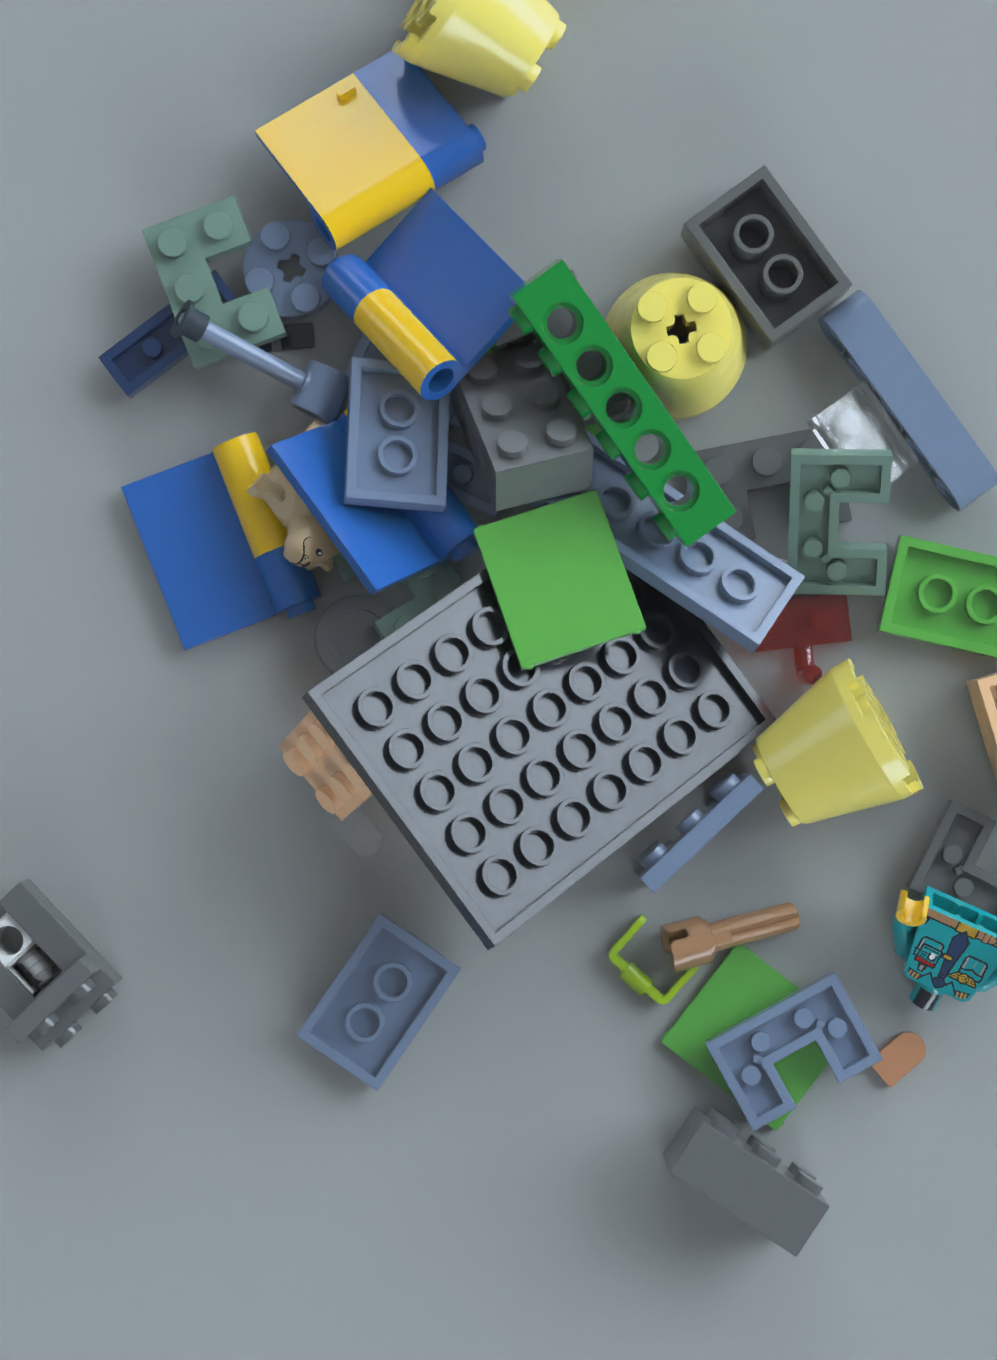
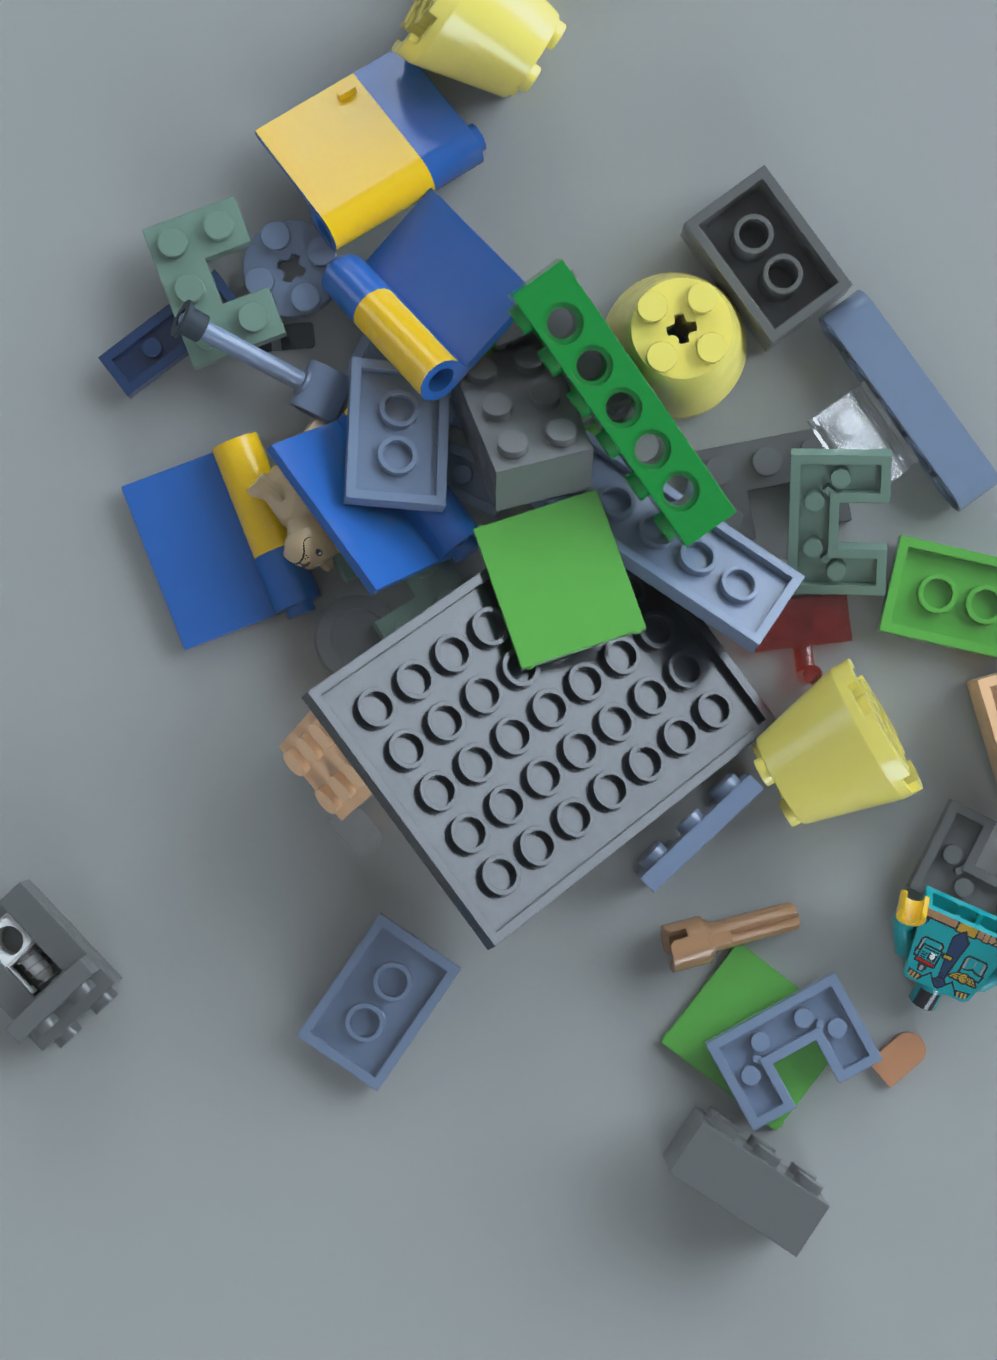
lime piece [608,914,699,1005] -> none

